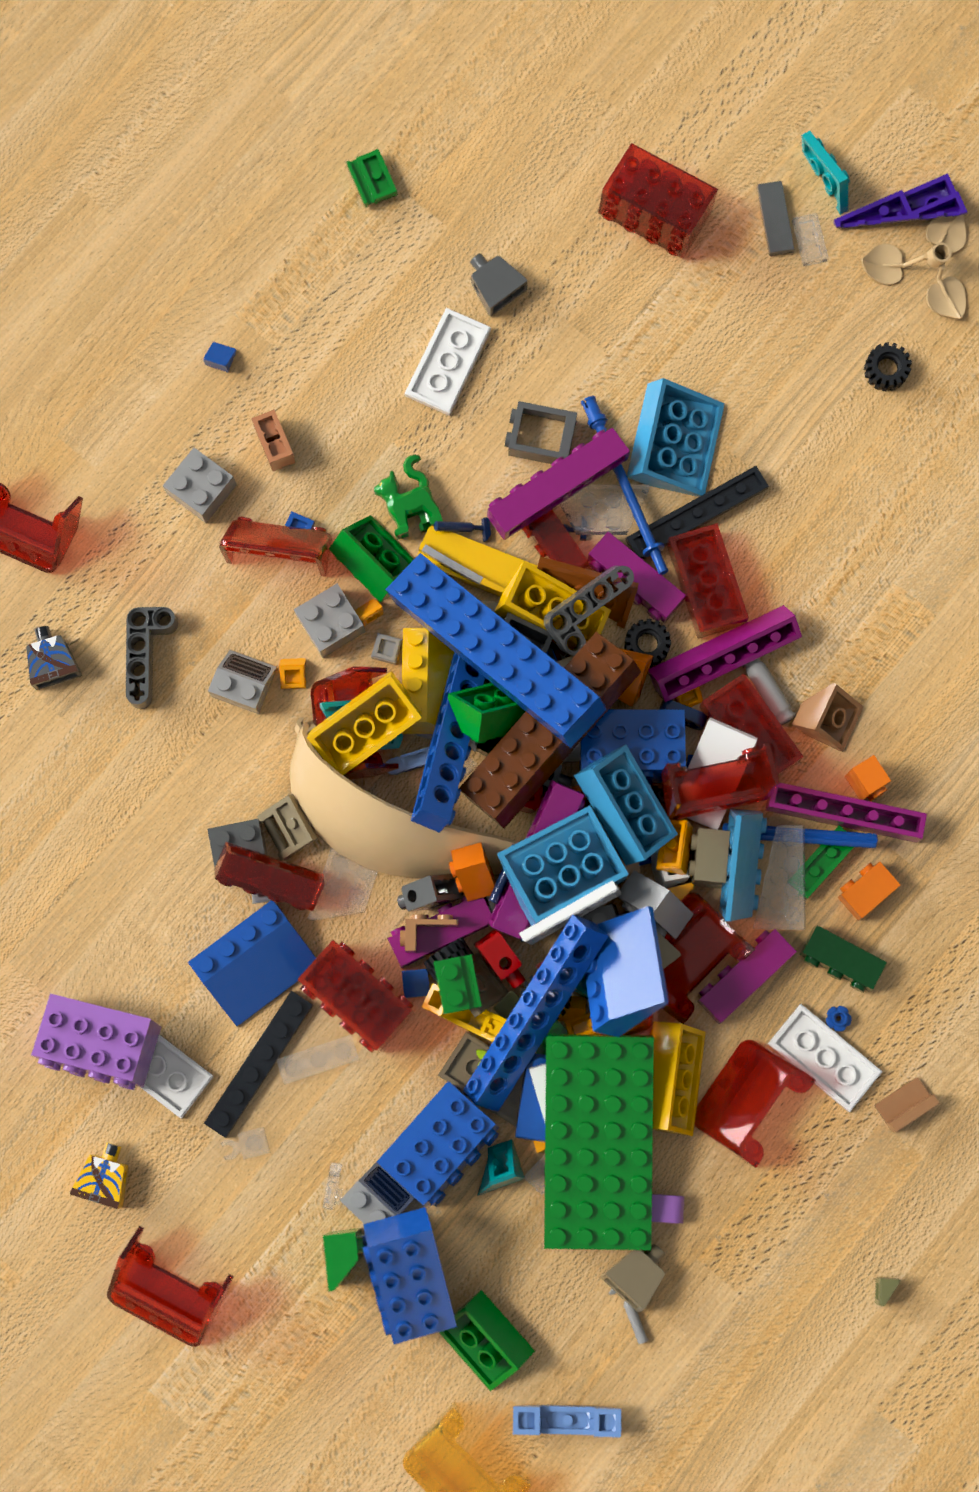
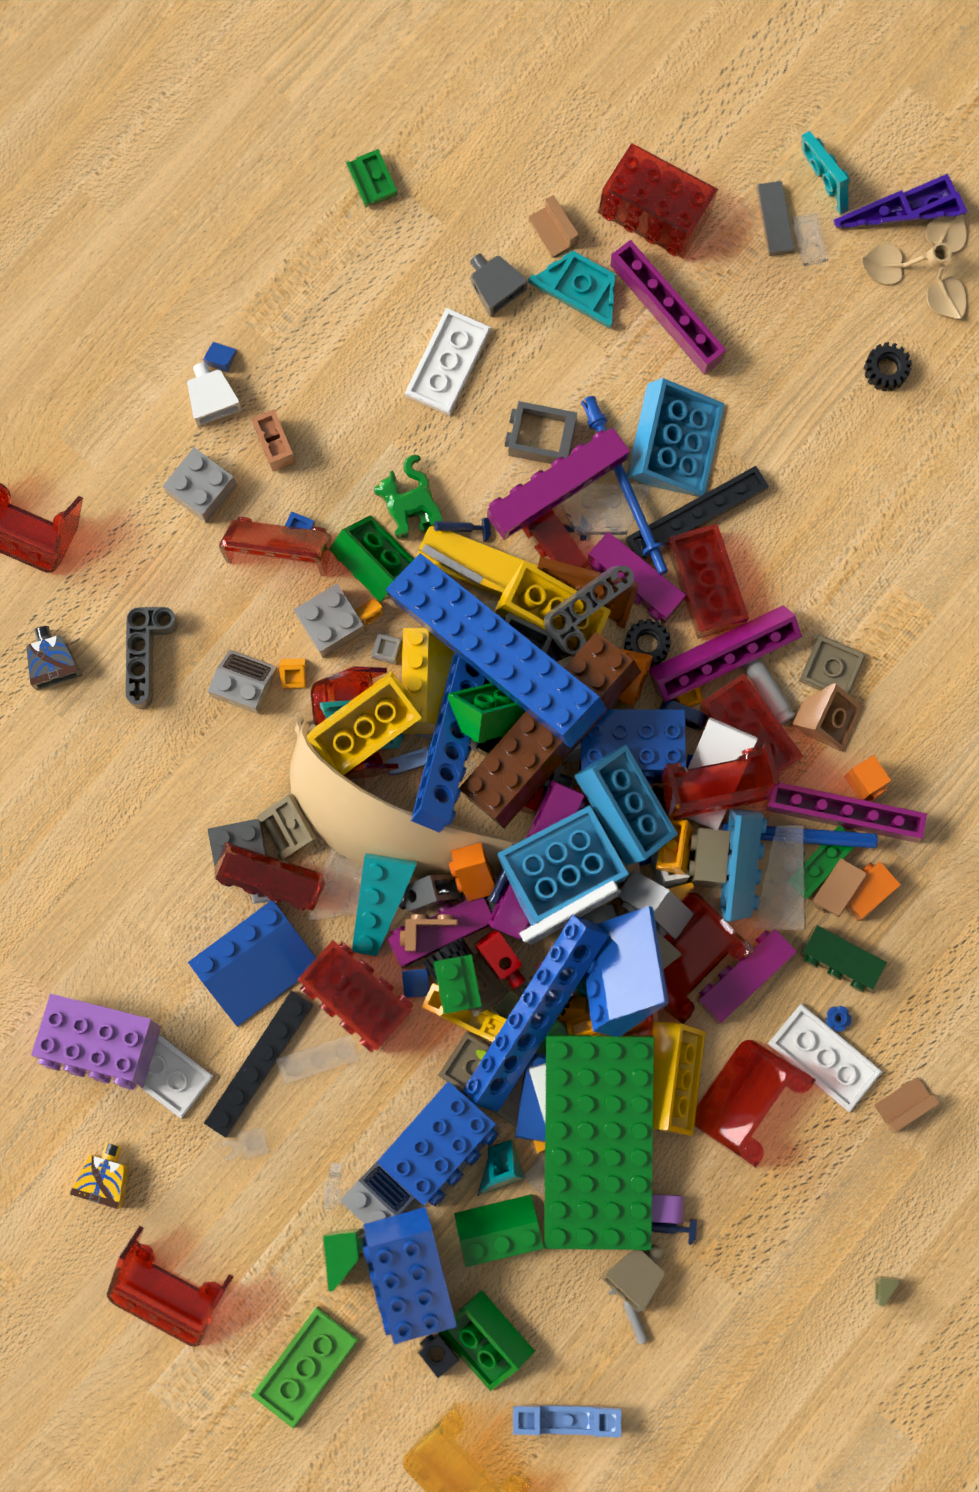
none -> white torso [187,362,242,426]
none -> bright green tile [251,1307,359,1429]
none -> teal wing [351,853,417,956]
none -> black brick [418,1333,459,1378]
none -> green slope [454,1194,544,1267]
none -> teal wing [528,250,615,329]
none -> medium nougat panel [529,195,579,258]
none -> magenta brick [610,240,726,375]
none -> dark blue piece [652,1219,697,1245]
none -> dark tan tile [798,635,866,694]
none -> medium nougat panel [812,858,867,917]

